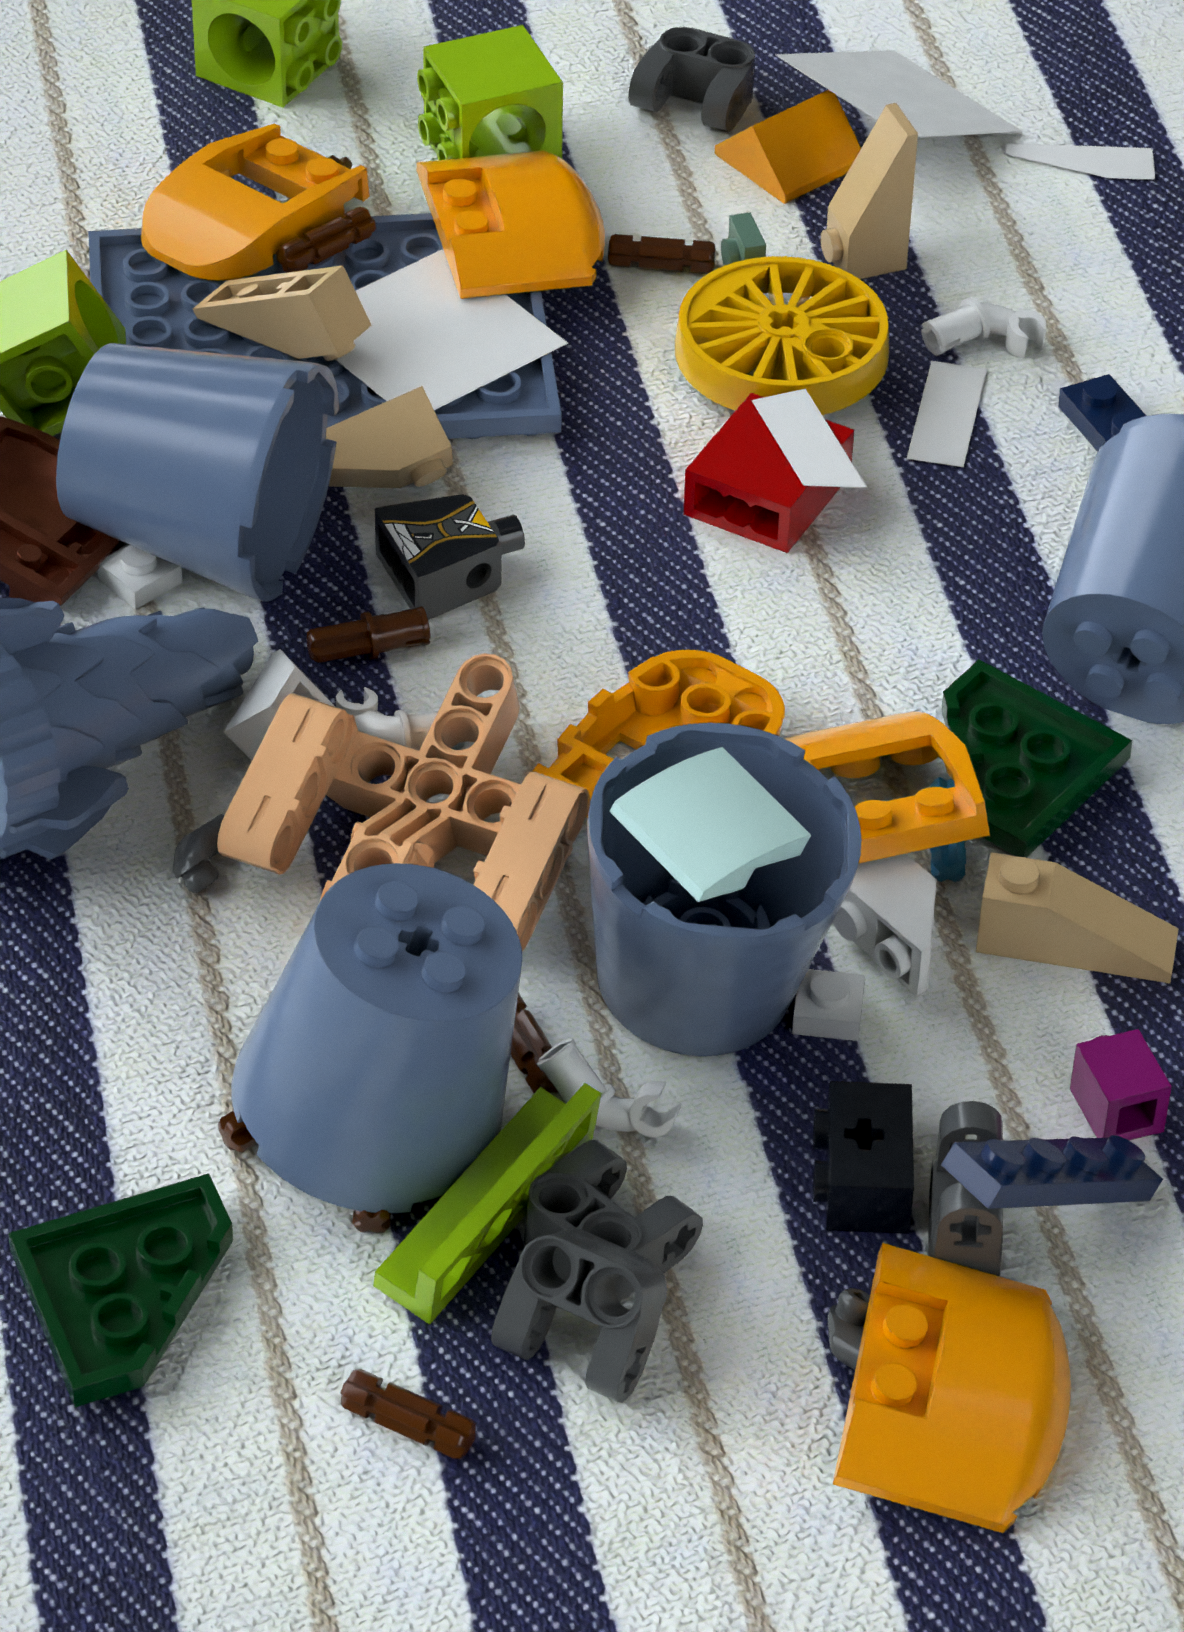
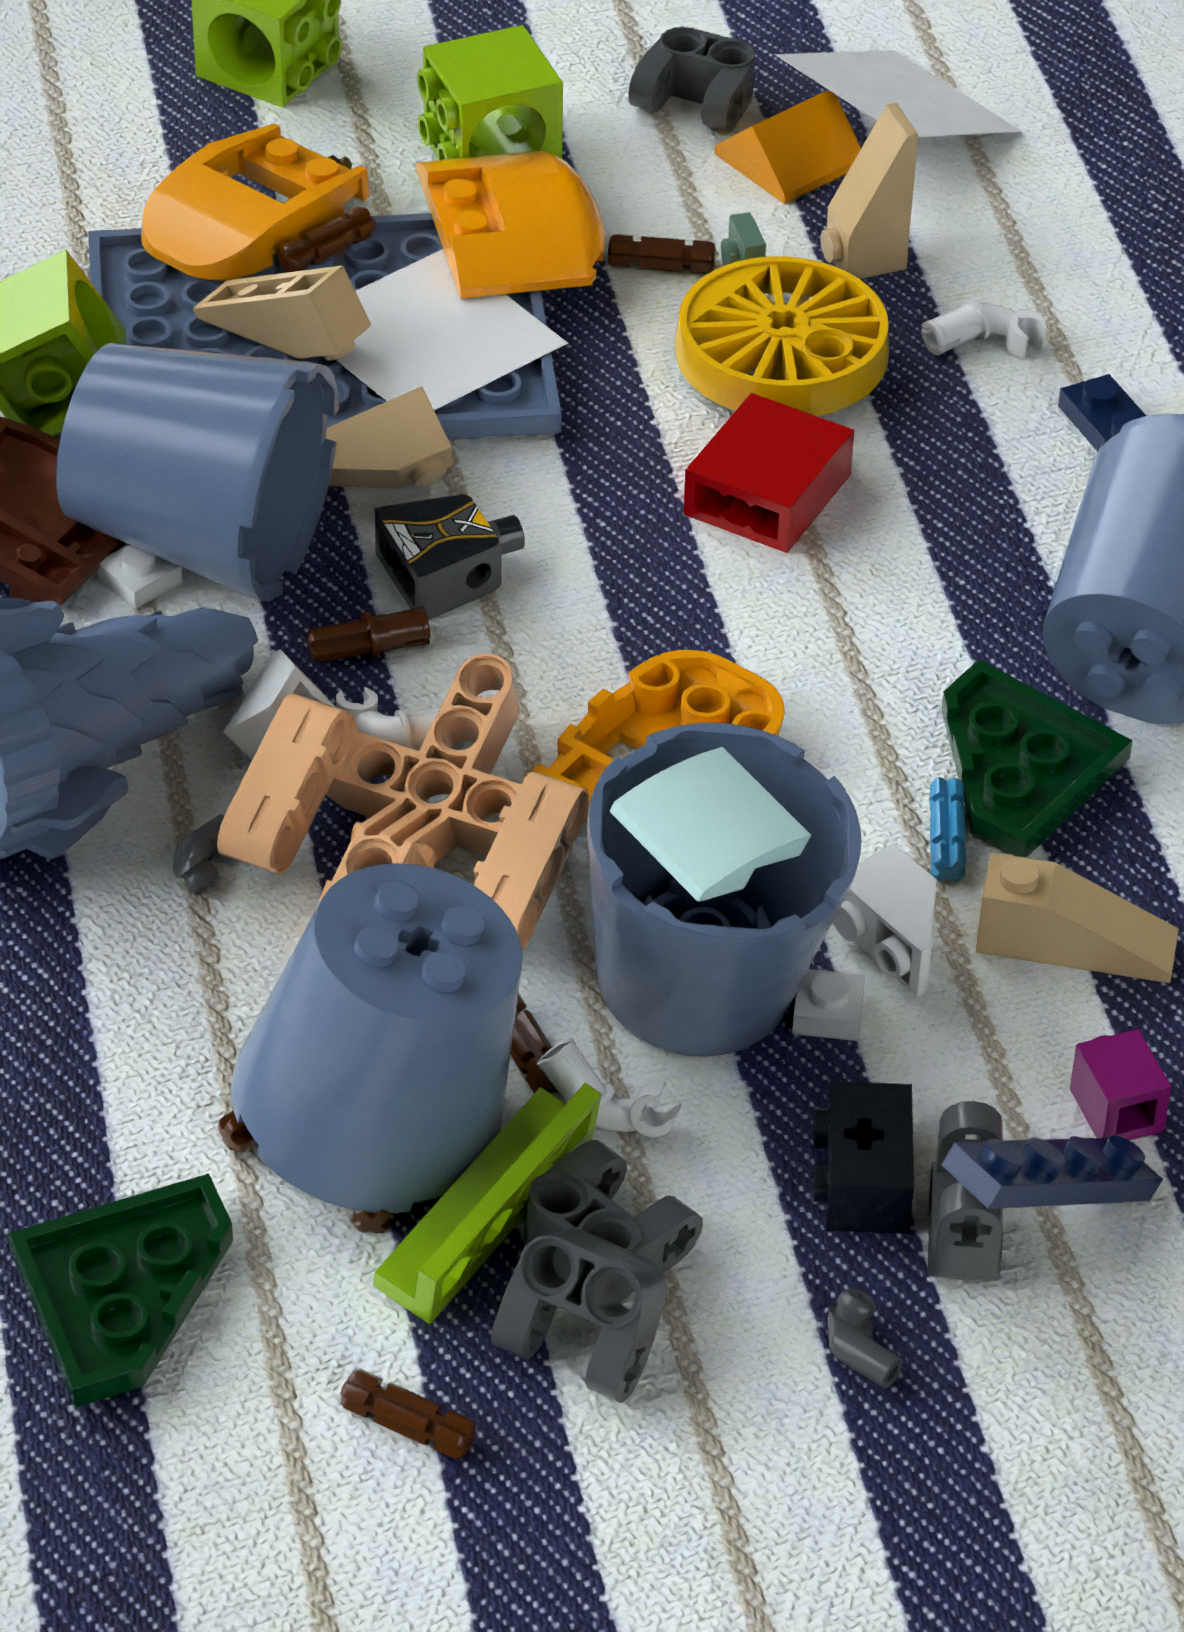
white sticker [752,389,868,488] -> none
light orange slope [784,712,990,864] -> none
light orange slope [833,1243,1071,1533] -> none
white sticker [906,361,987,467] -> none
white sticker [1004,143,1155,180] -> none

